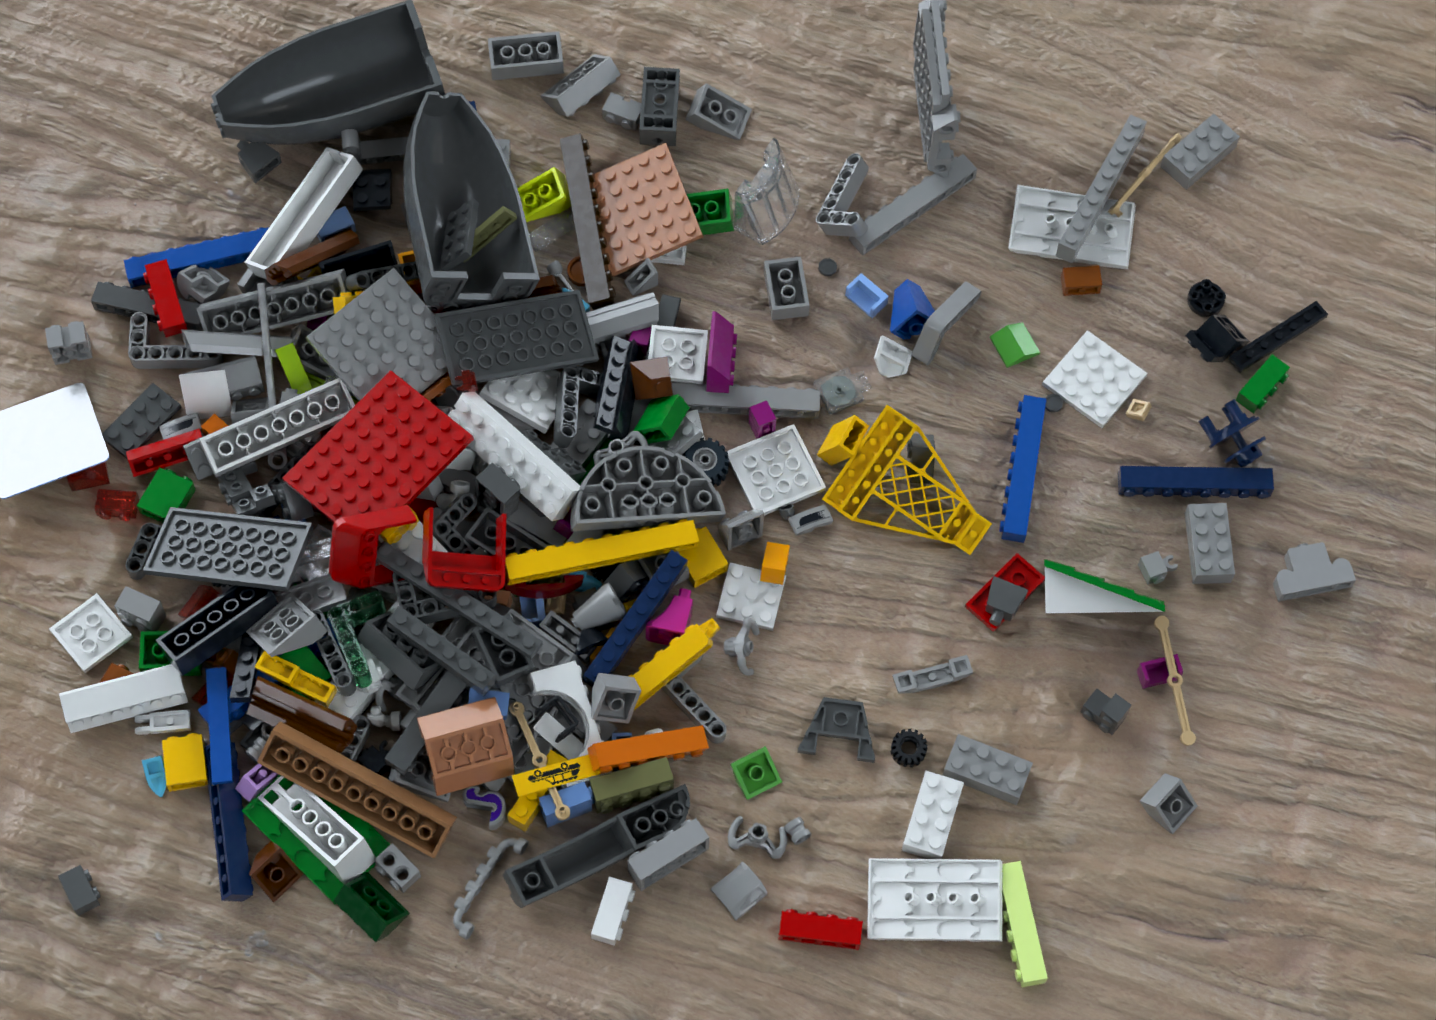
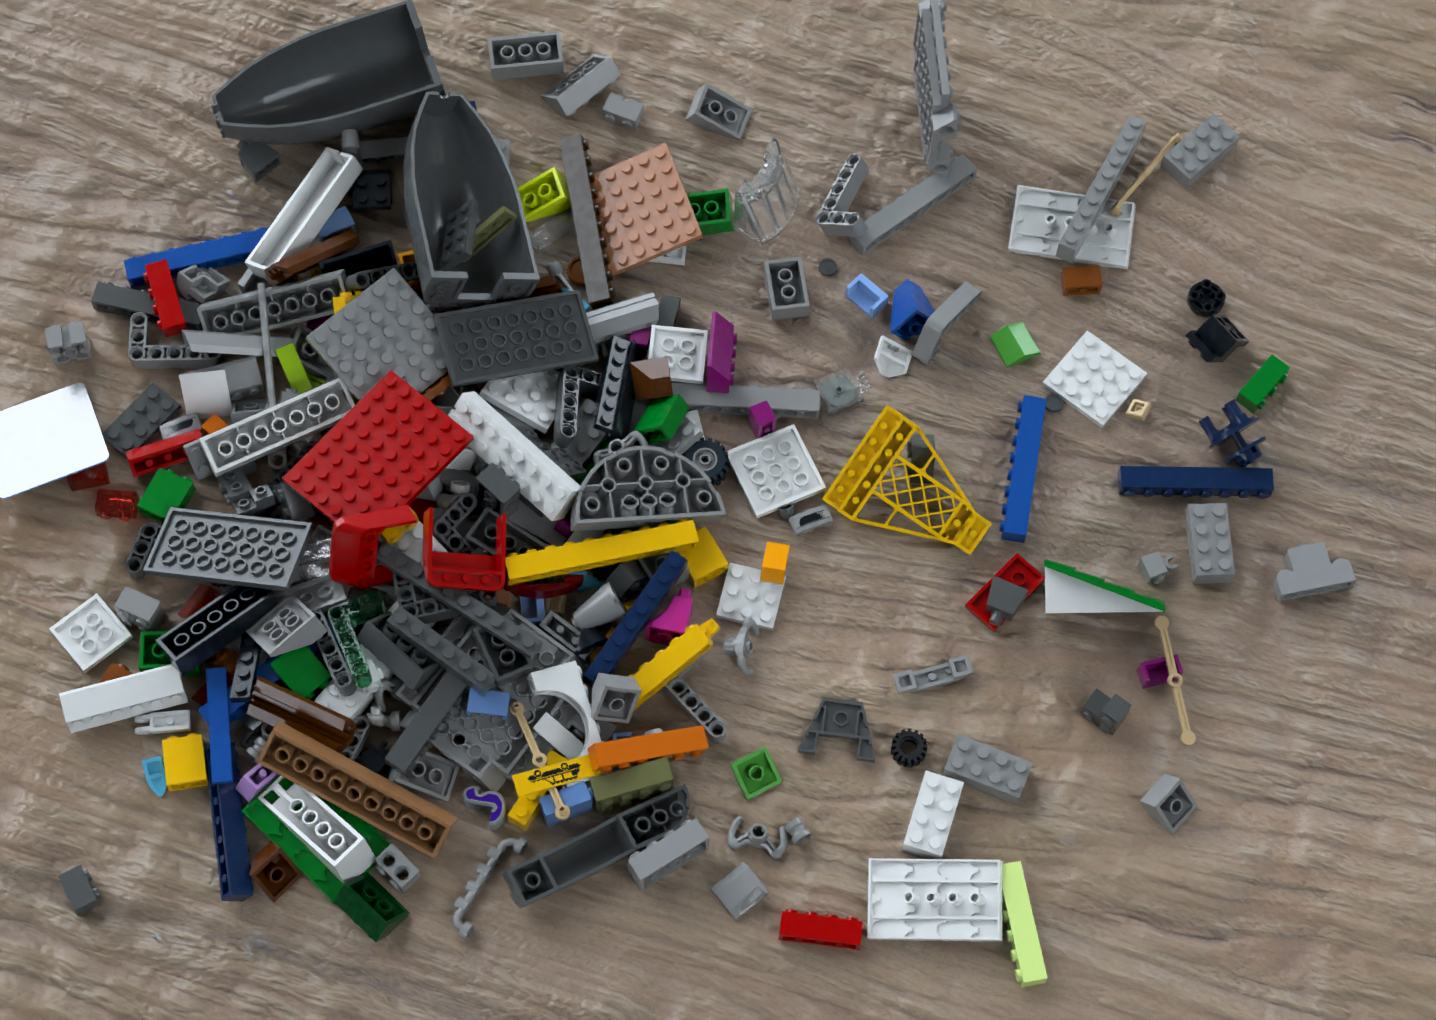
yellow slope [255,651,337,708] -> none
nougat slope [417,697,515,796] -> none
clear red tile [455,370,478,392] -> none
black piece [536,695,579,743] -> none
white brick [591,877,635,946] -> none
light grey slope [624,258,658,296] -> none
dark grey plate [640,67,680,146] -> none
light grey slope [718,509,764,551] -> none
yellow brick [817,415,869,466] -> none
black plate [1228,300,1328,373] -> none

